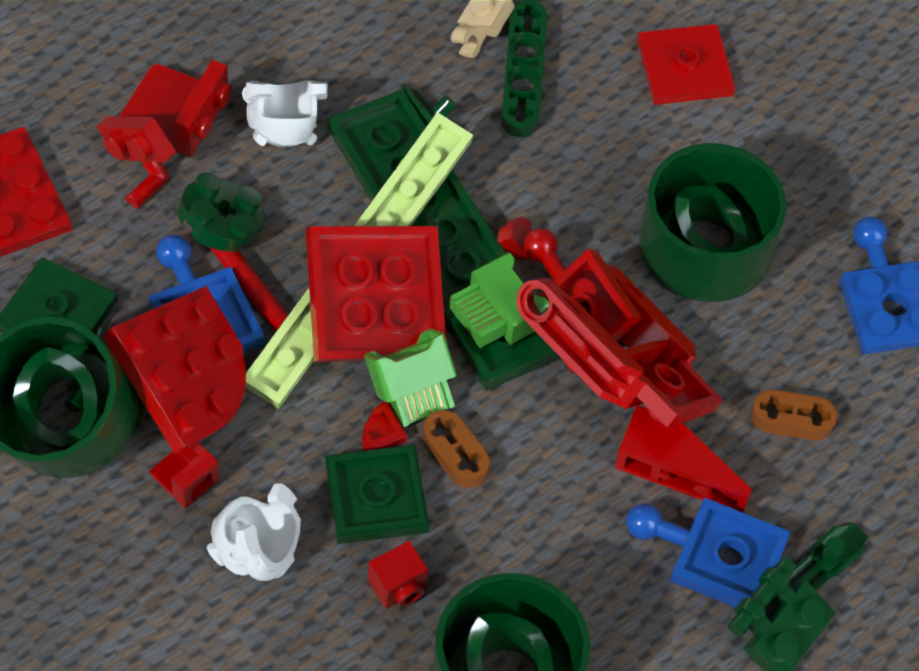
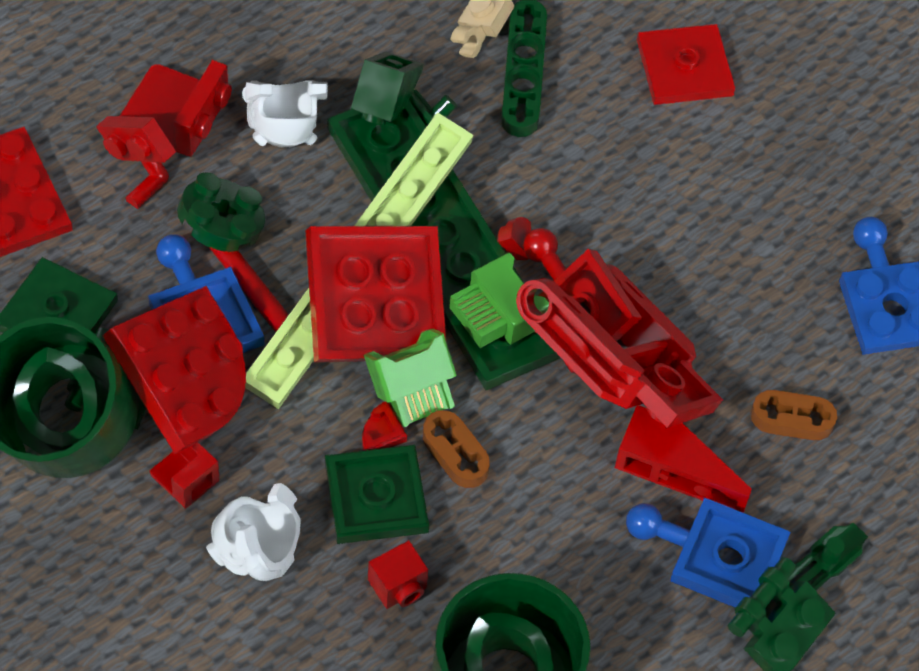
dark green piece [639,143,786,302] -> none
none -> dark green slope [351,51,424,125]

